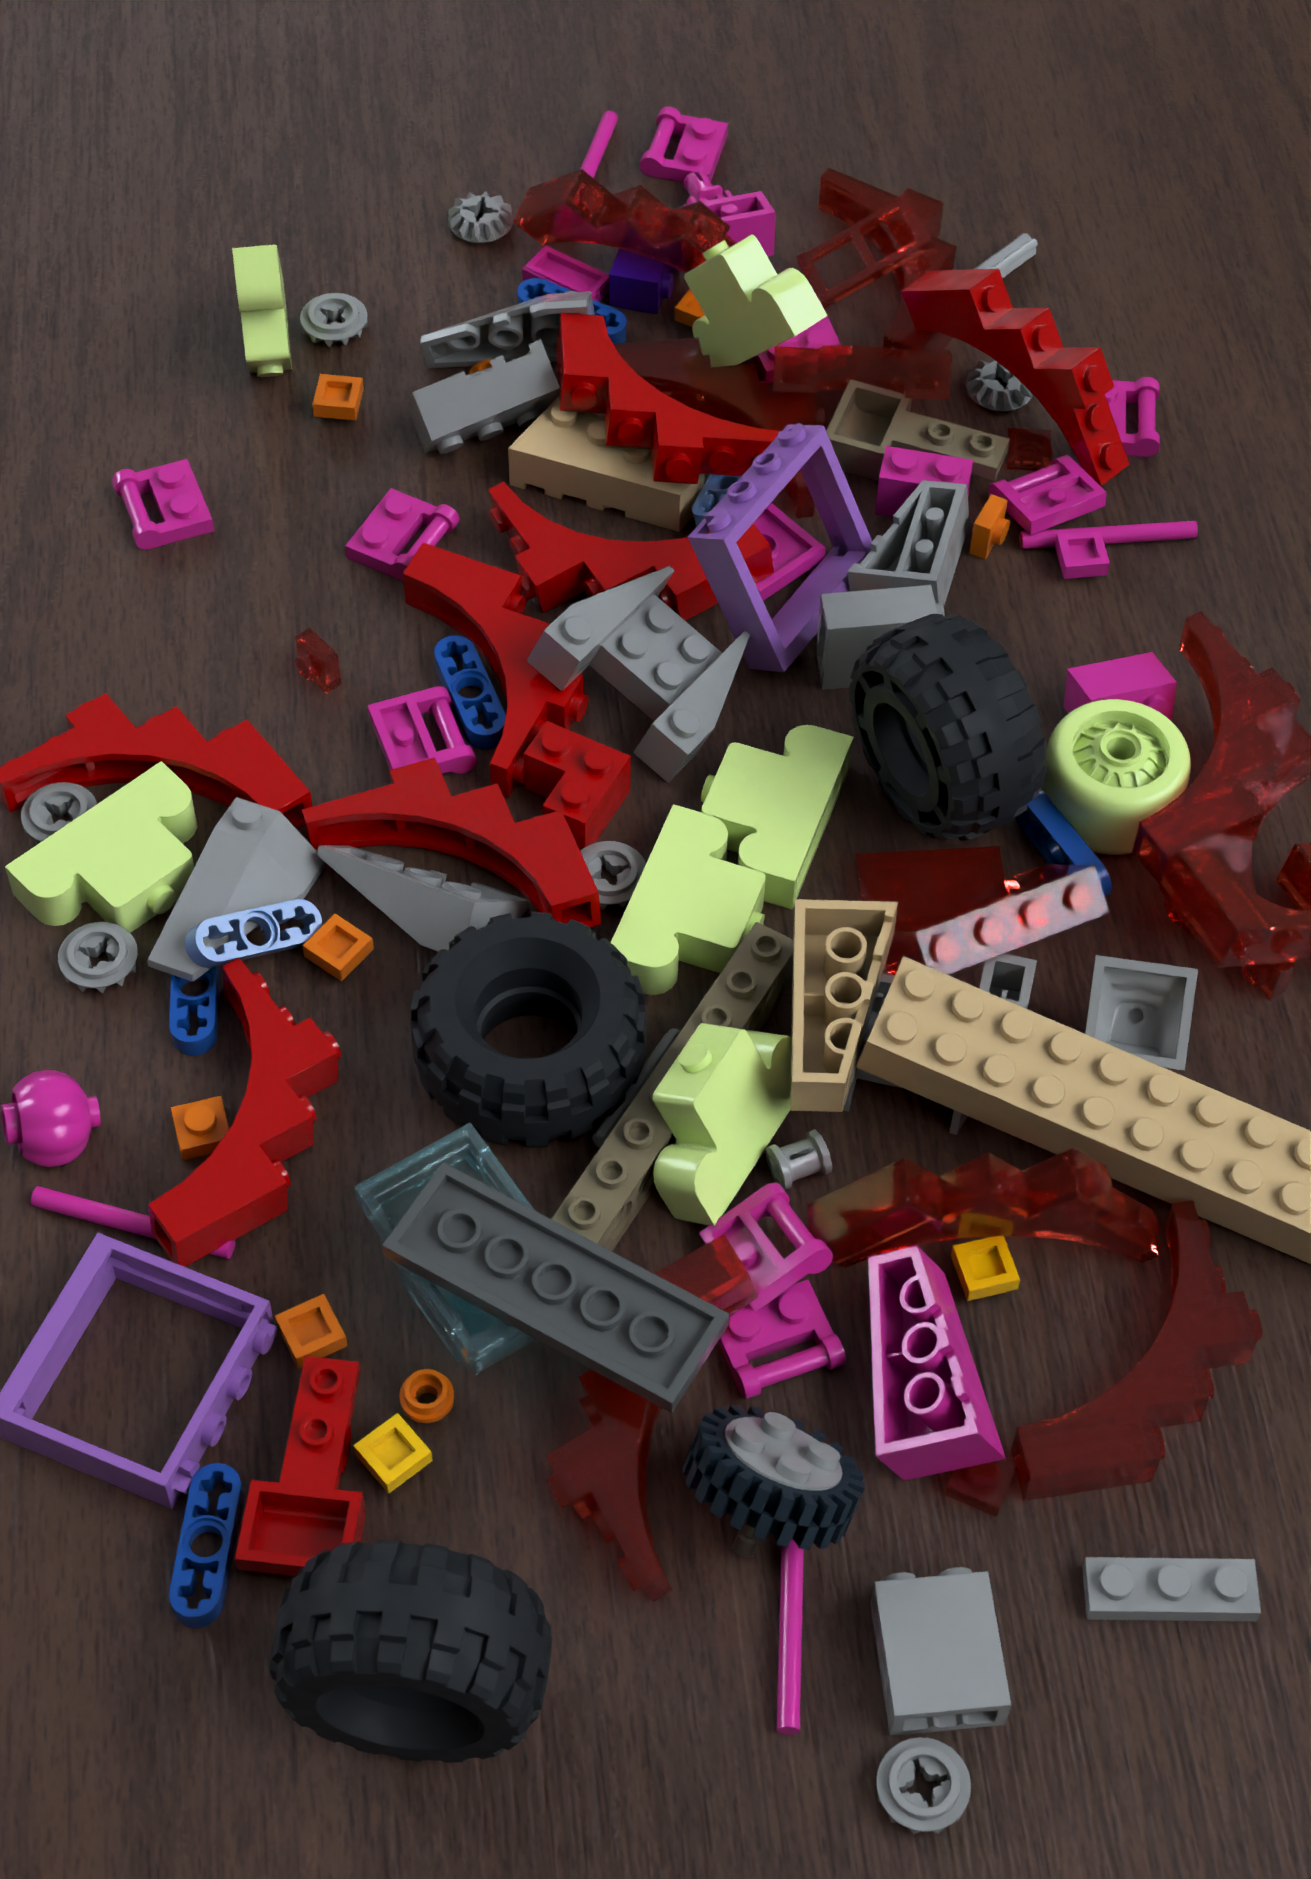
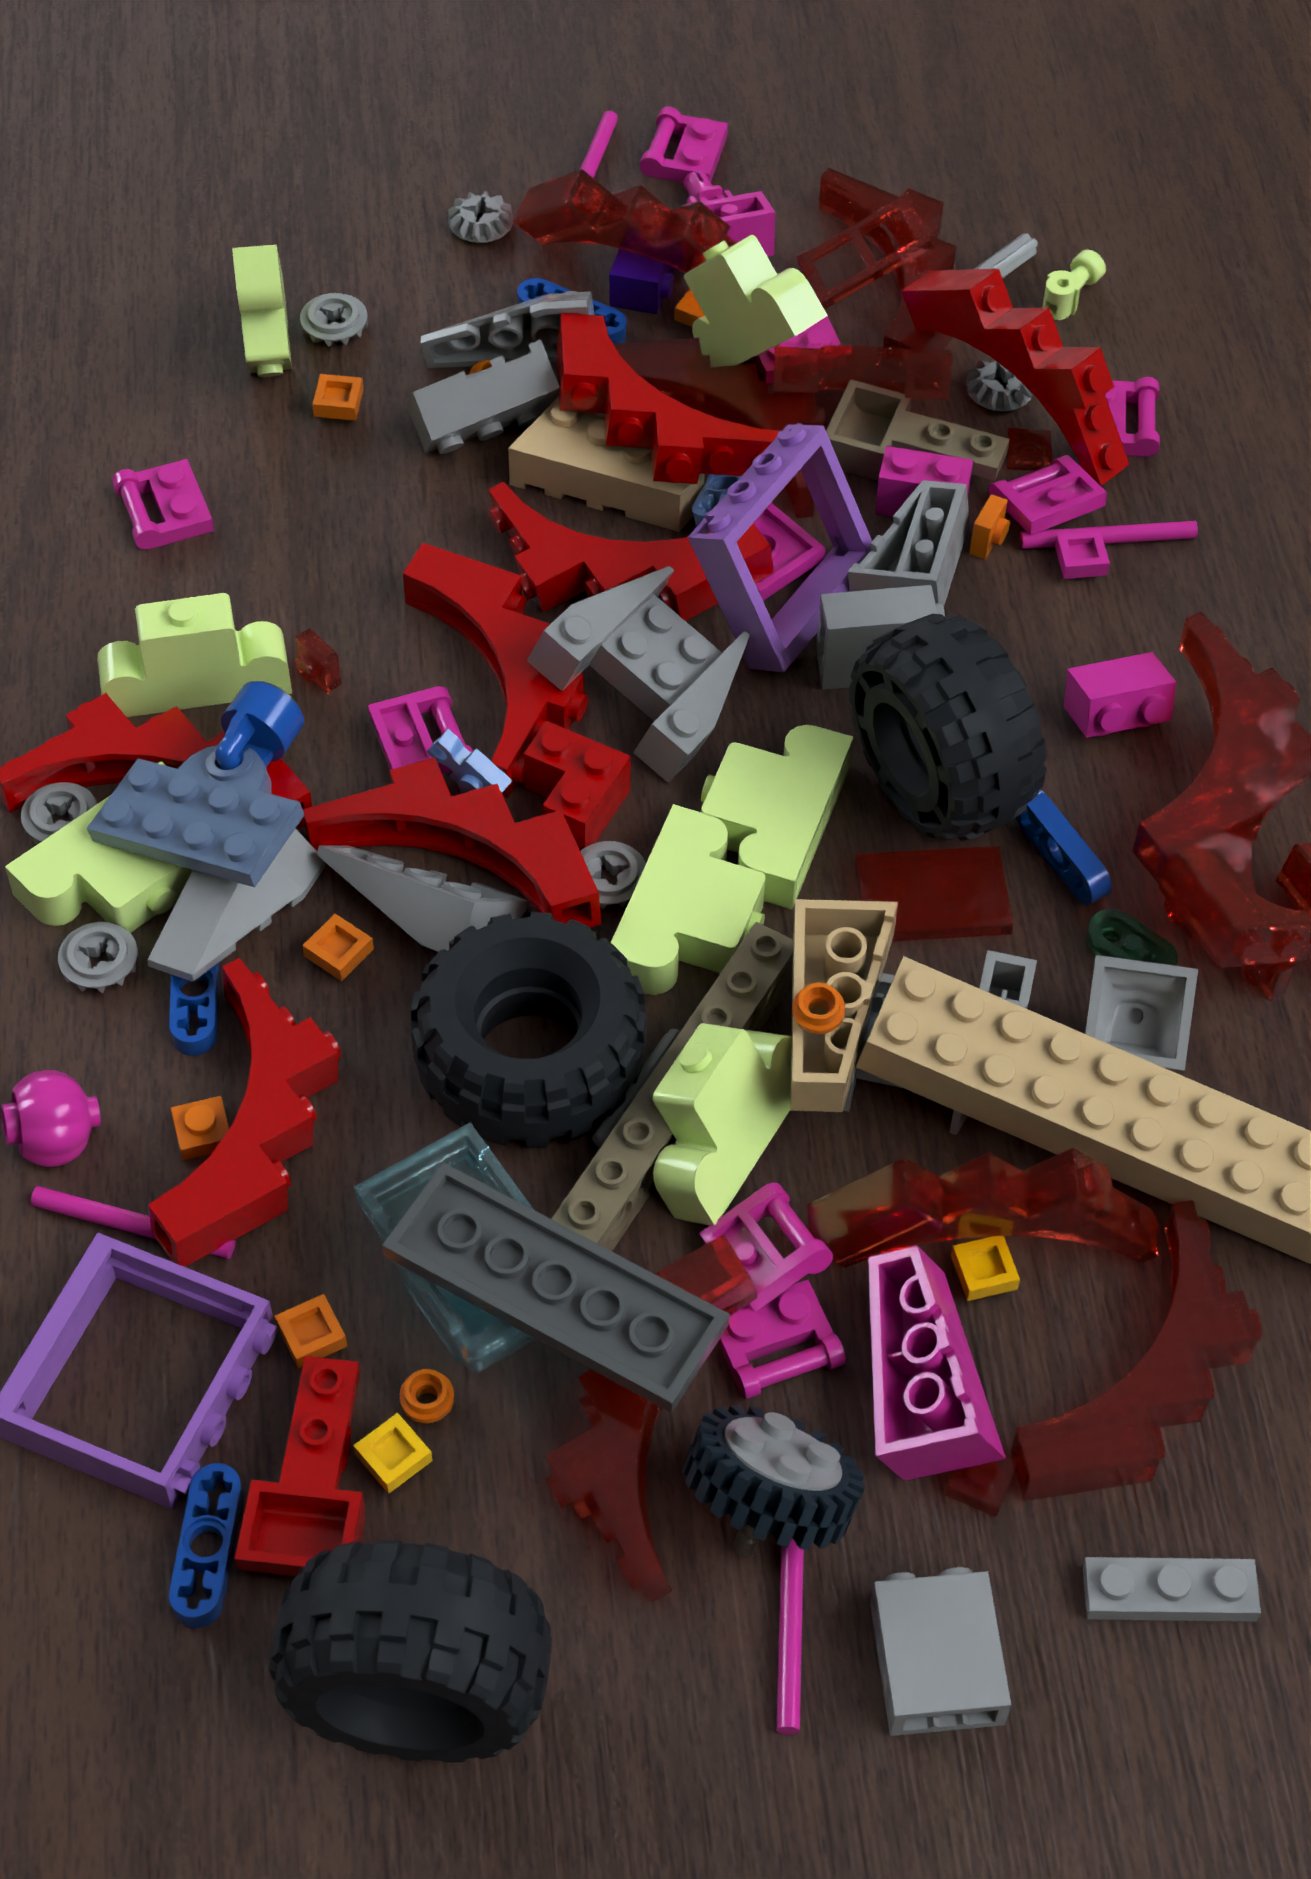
medium blue beam [185,899,322,968] -> none
dark pink plate [345,488,460,581] -> none
blue beam [434,636,506,750] -> none
dark pink tile [522,245,609,302] -> none
light grey bush [766,1129,832,1190] -> none
light grey gear [876,1737,971,1834] -> none
arch [885,864,1110,975] -> none
yellowish green wheel [1040,699,1191,855] -> none
none -> sand blue plate [86,681,305,887]
none -> yellowish green brick [97,593,292,717]
none -> medium blue plate [427,729,512,793]
none -> orange plate [792,982,845,1034]
none -> yellowish green leg [1042,249,1106,320]
none -> clear green plate [1086,909,1178,966]

